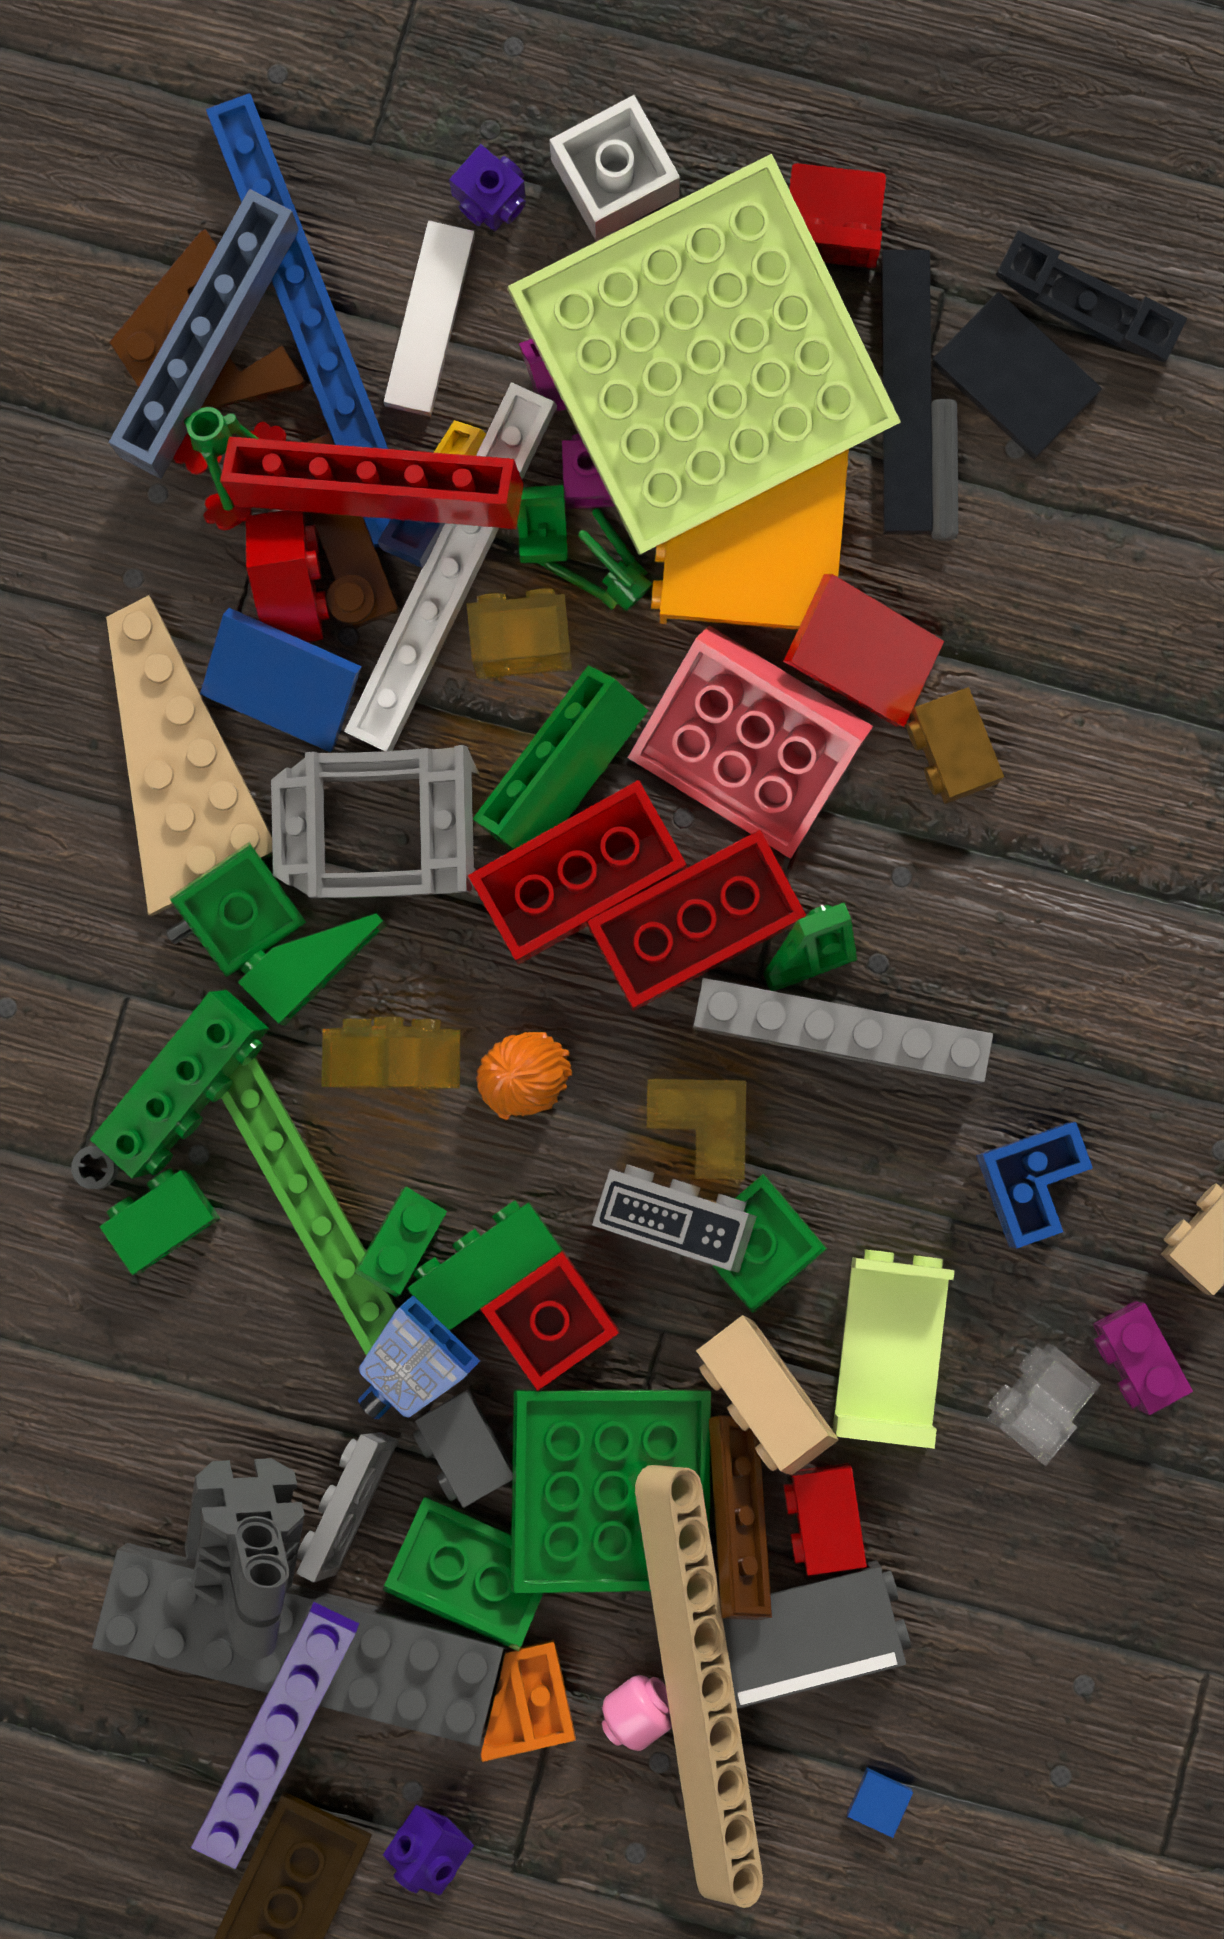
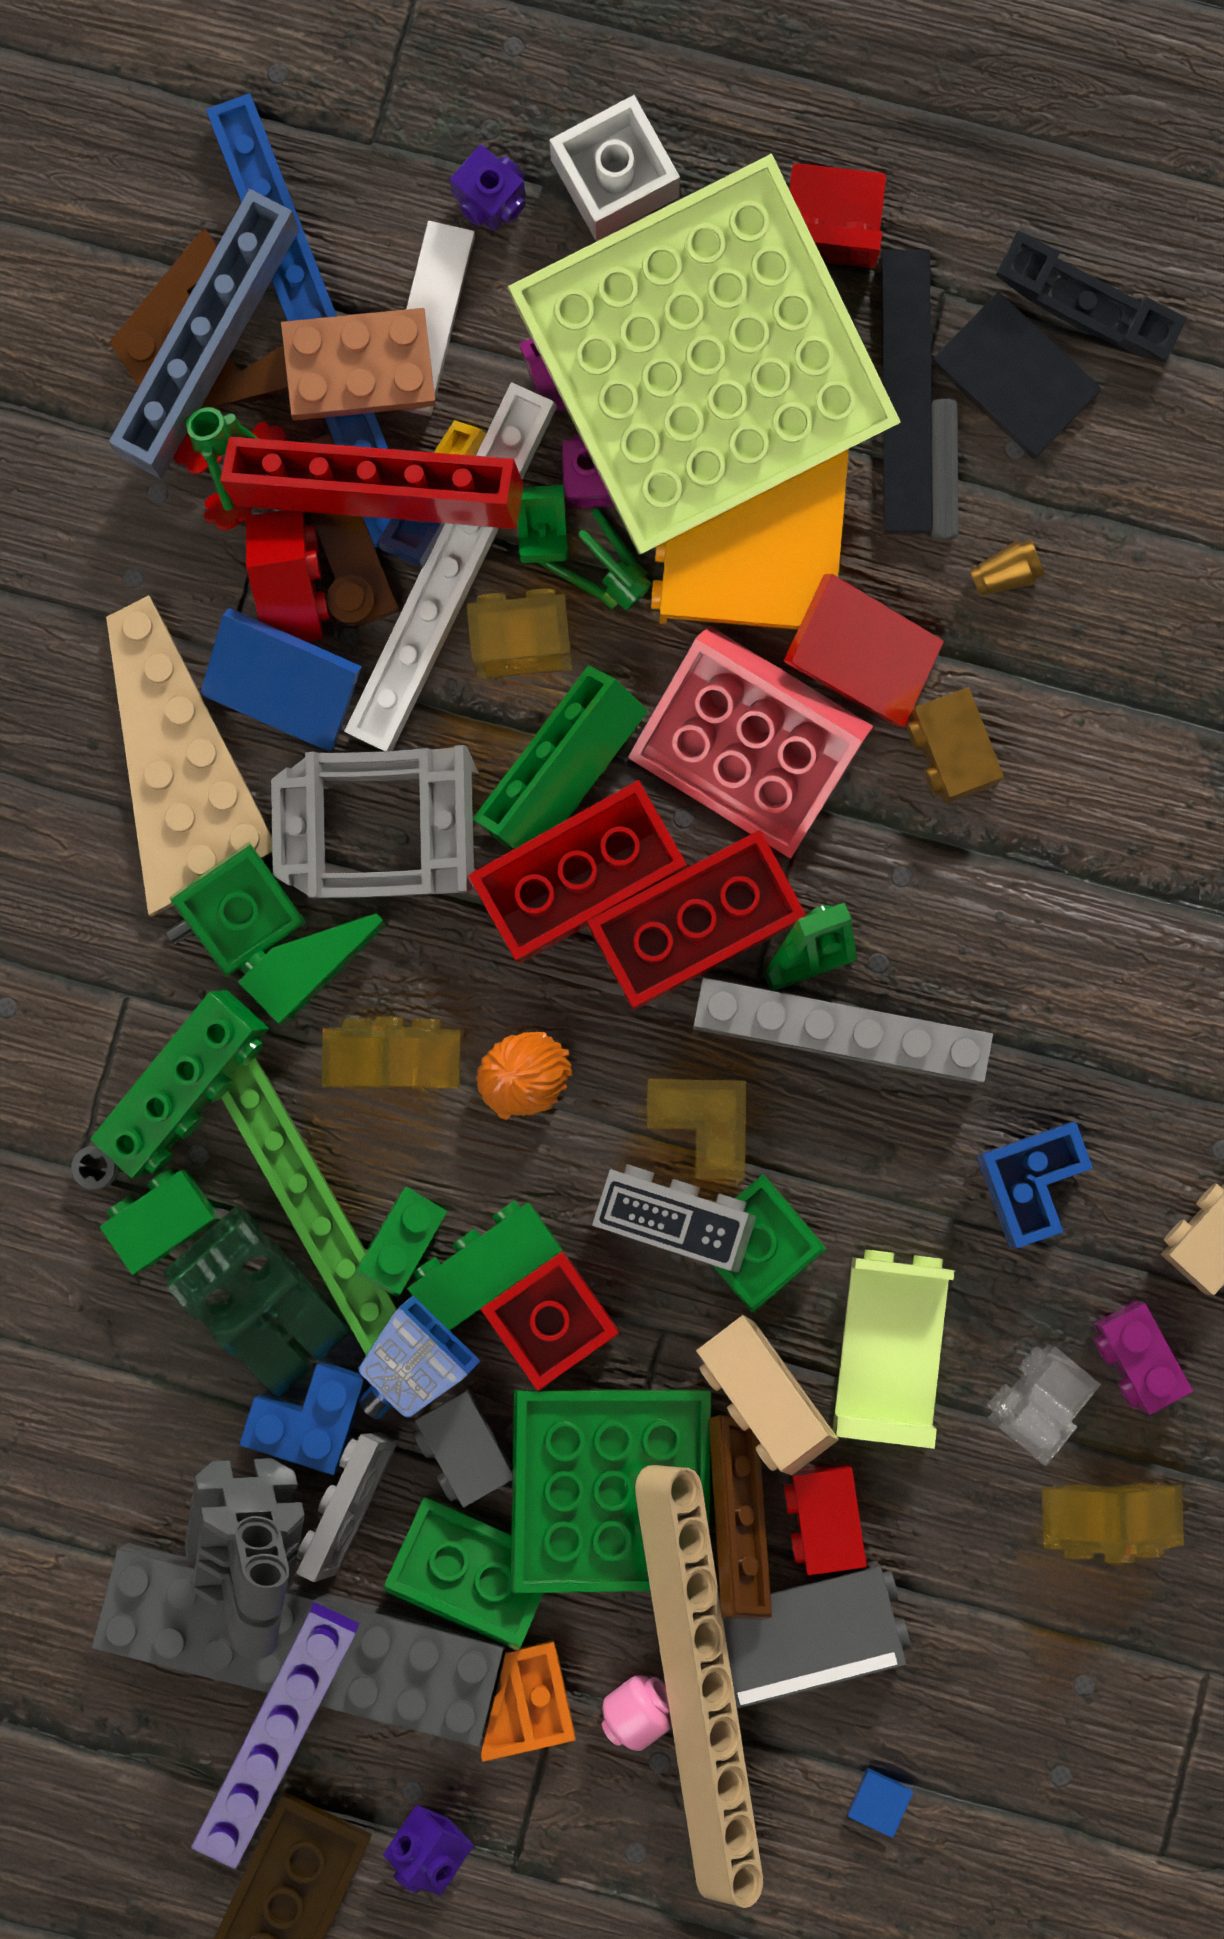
none -> clear green connector [163,1205,352,1397]
none -> blue brick [239,1361,367,1475]
none -> nougat plate [281,308,436,421]
none -> pearl gold cone [970,539,1045,596]
none -> clear yellow brick [1042,1483,1184,1563]

